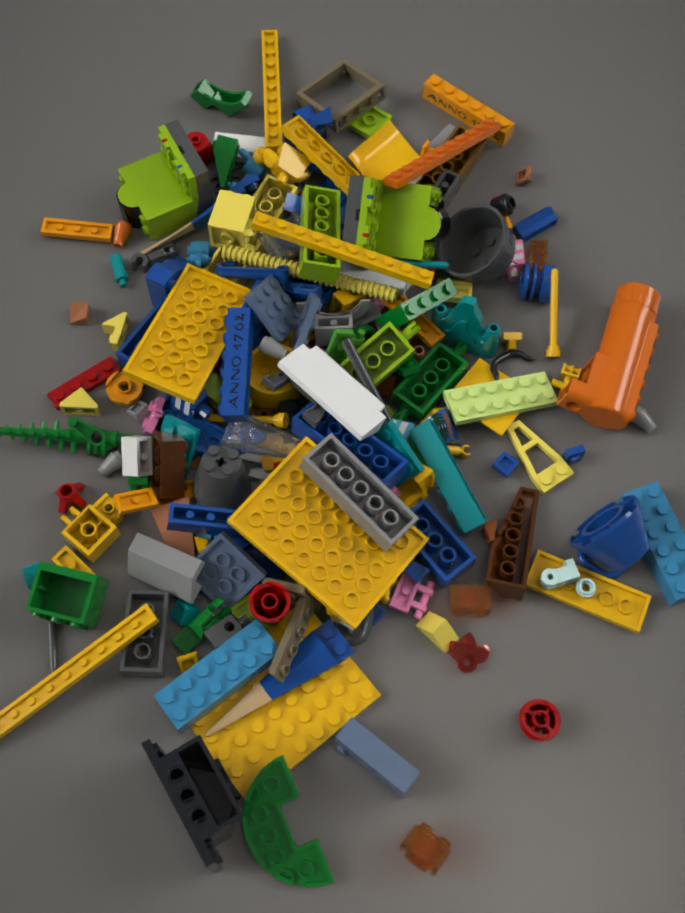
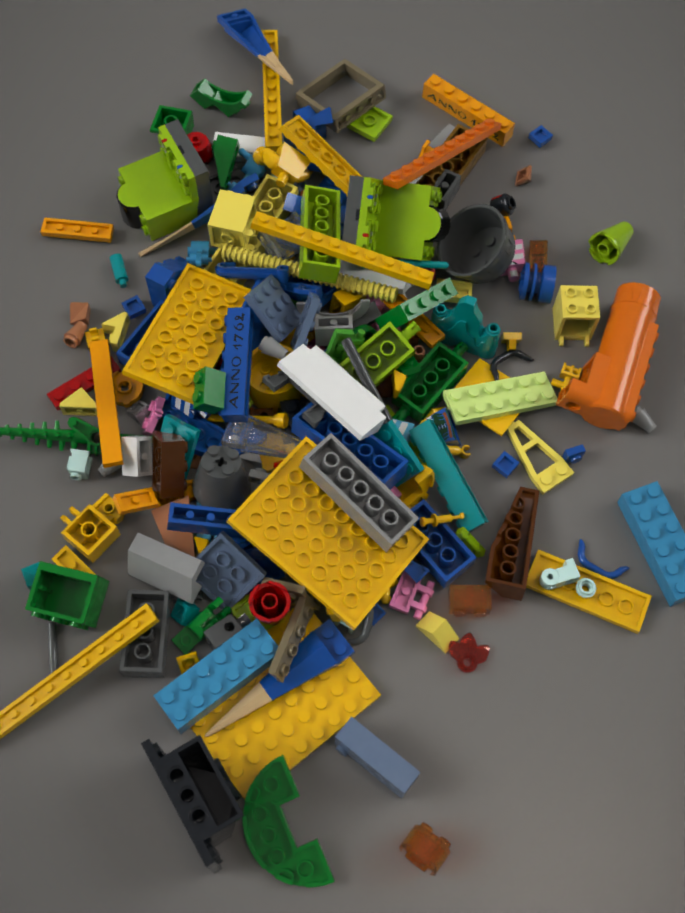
red rock [55,482,87,515] -> none
orange cone [113,221,132,248] -> none
green tile [128,475,151,491] -> none
dark grey piece [131,243,180,273] -> none
yellow piece [348,120,420,180] -> none
dark orange slope [481,519,498,548] -> none
blue piece [512,207,558,243] -> none
red cone [519,699,561,742] -> none
yellow piece [546,268,561,357] -> none
blue cone [569,495,650,571] -> none
none -> nougat cone [63,321,88,348]
none -> light aqua window [67,449,93,481]
none -> yellow tile [85,327,106,351]
none -> light orange tile [89,339,124,468]
none -> blue plate [121,295,147,320]
none -> green slope [150,105,194,135]
none -> green brick [192,366,226,414]
none -> blue plate [217,8,293,85]
none -> yellow slope [391,370,407,399]
none -> yellow piece [420,513,464,527]
none -> lime axle [455,527,486,558]
none -> blue plate [528,125,553,148]
none -> light yellow container [552,285,600,347]
none -> lime cone [588,221,634,265]

